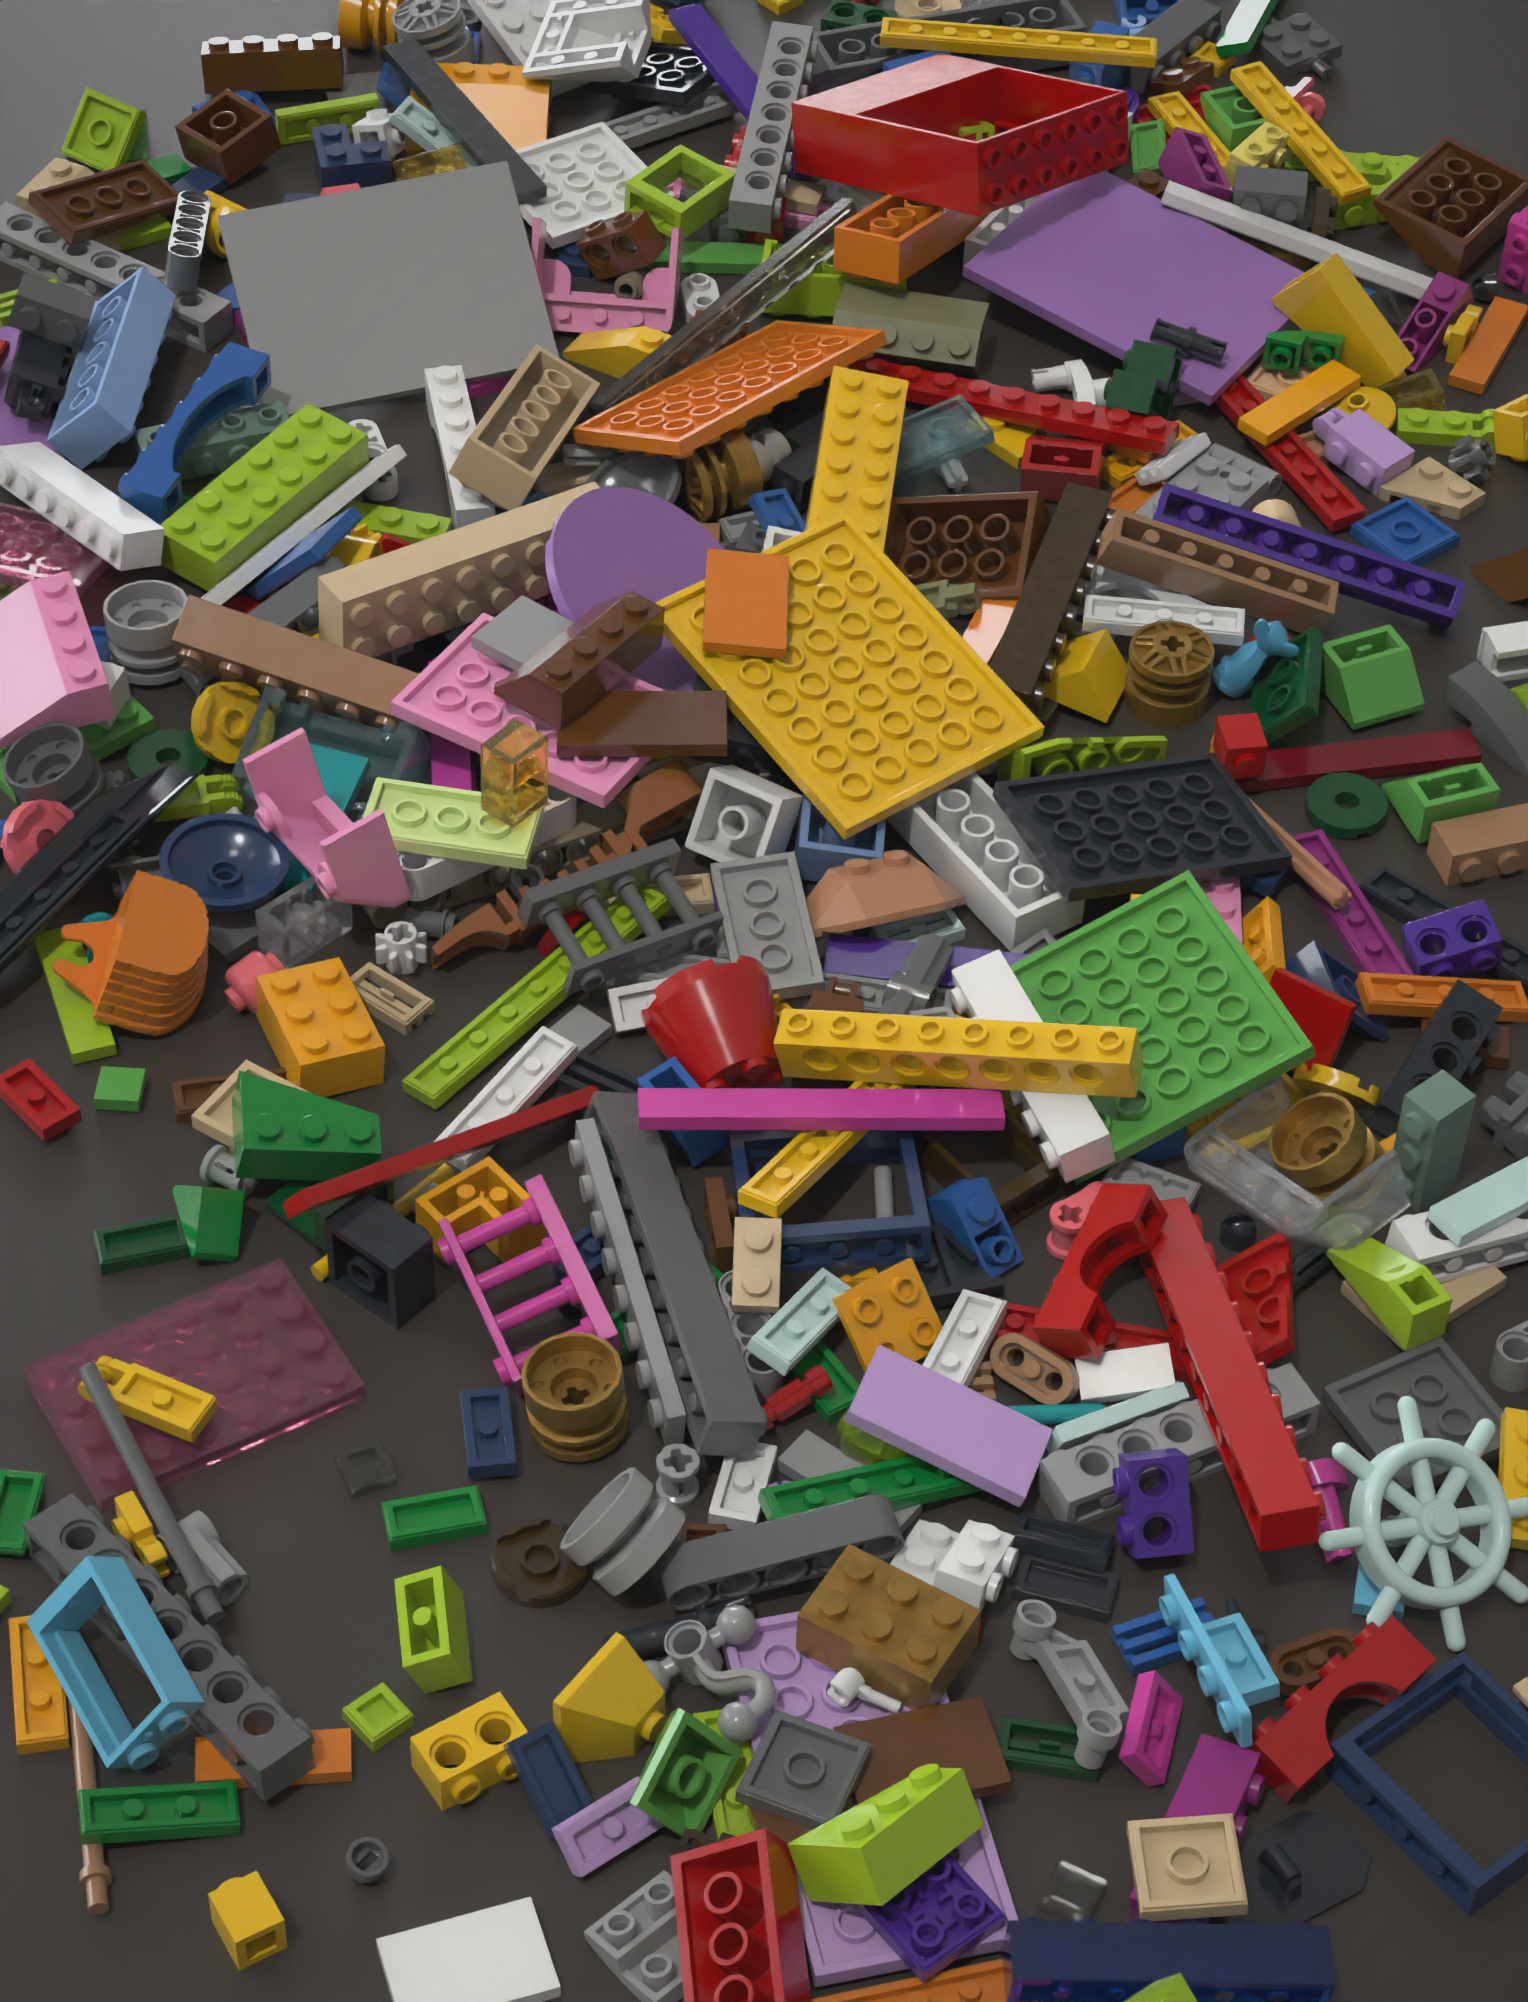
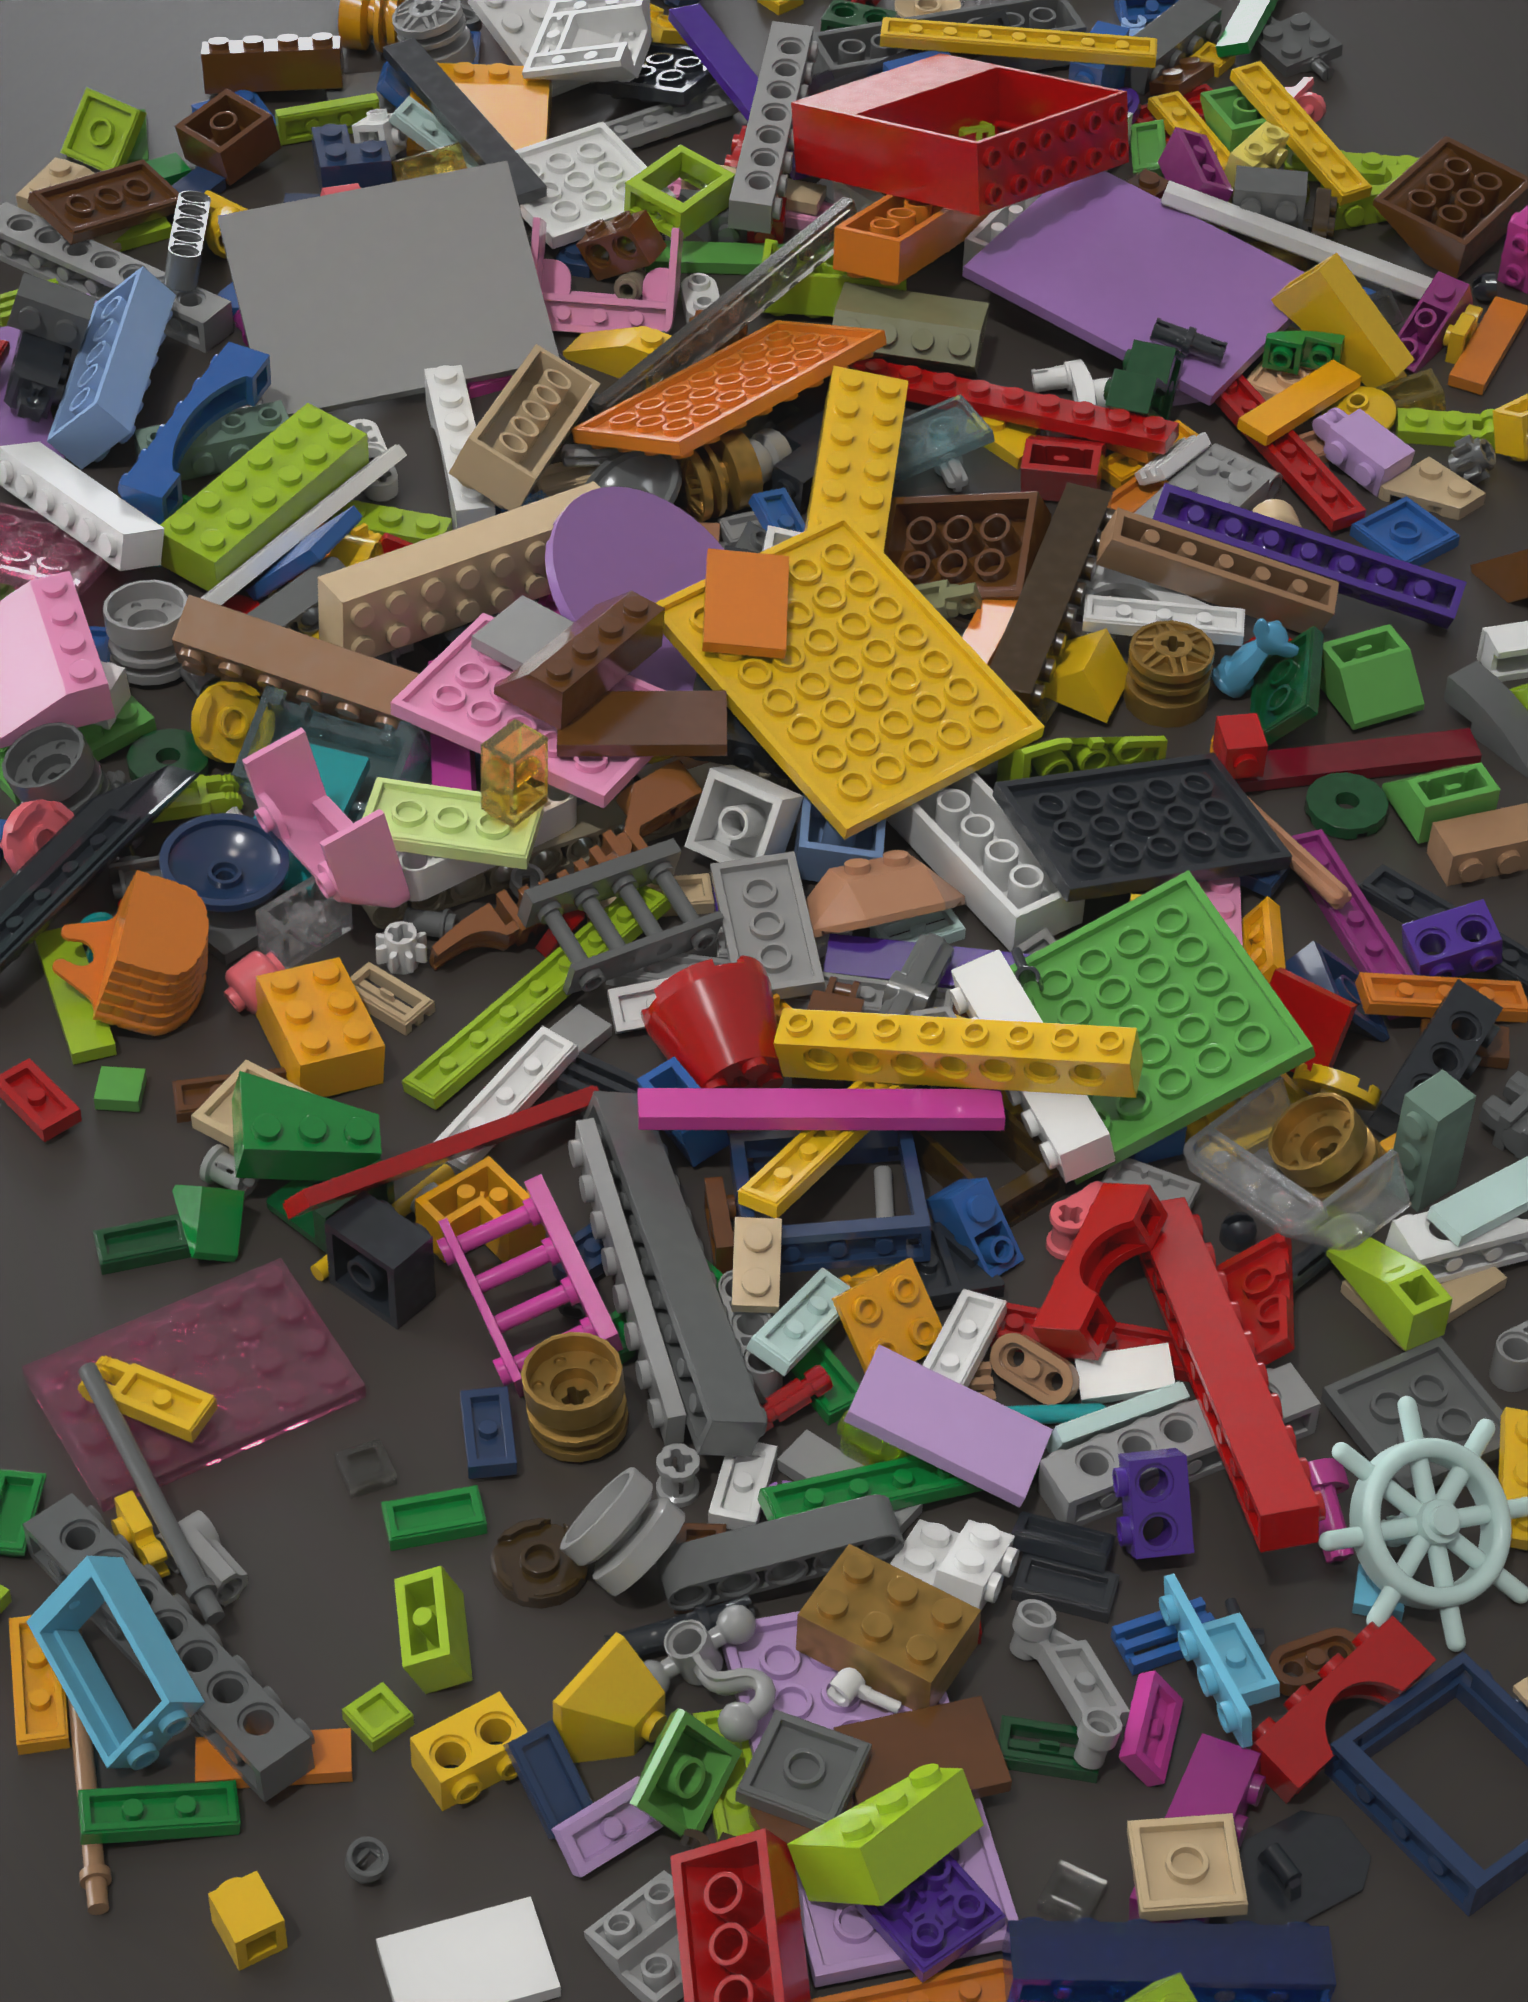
none -> black hand [1011,947,1044,991]

